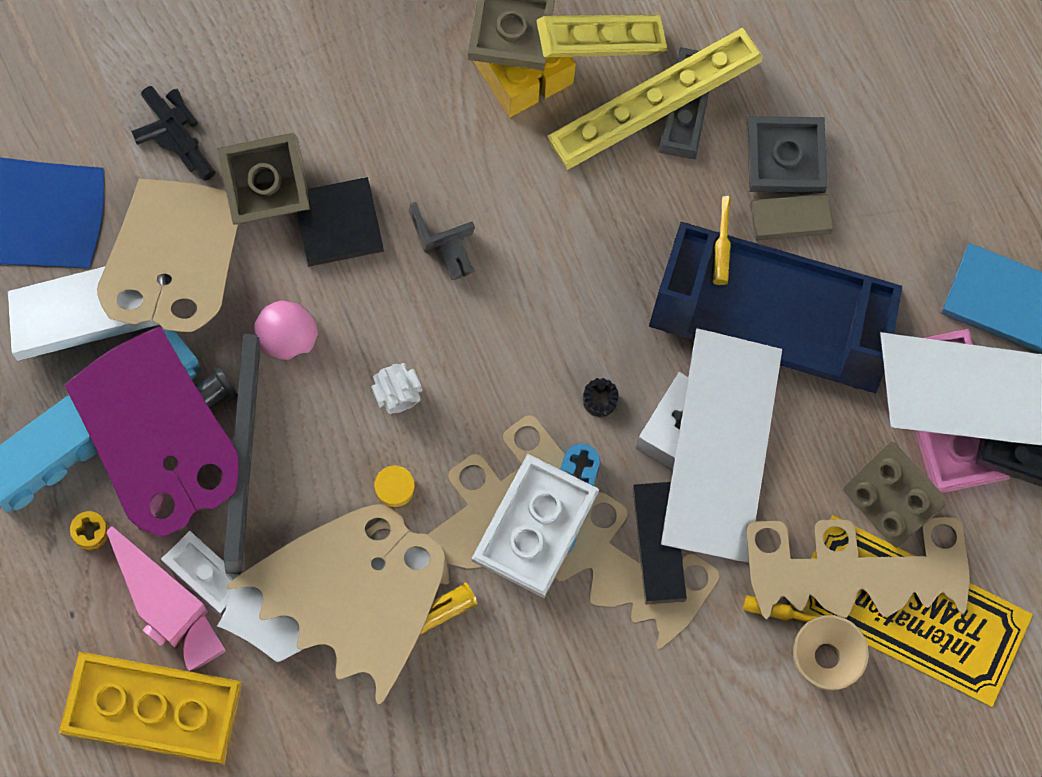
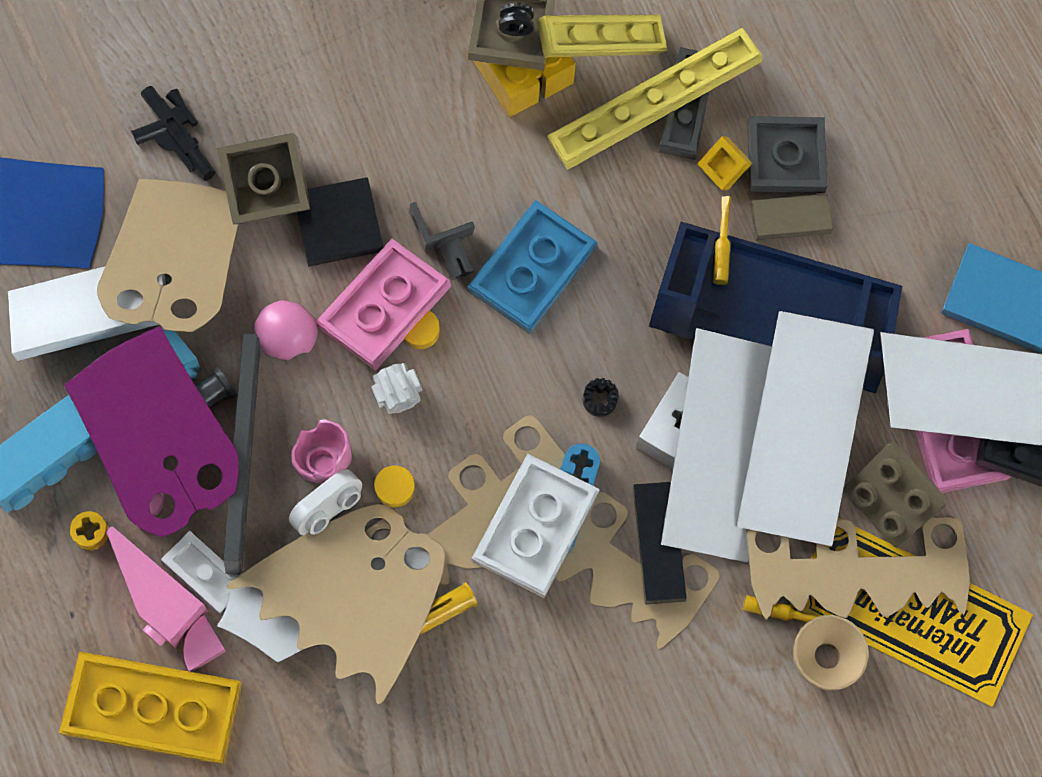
none -> white plate [289,469,362,536]
none -> bright pink hair [291,419,352,484]
none -> bright pink tile [316,239,452,371]
none -> yellow tile [404,310,440,349]
none -> dark azure tile [467,200,598,334]
none -> black bush [499,2,534,36]
none -> yellow plate [697,136,752,191]
none -> white sticker [737,311,874,546]

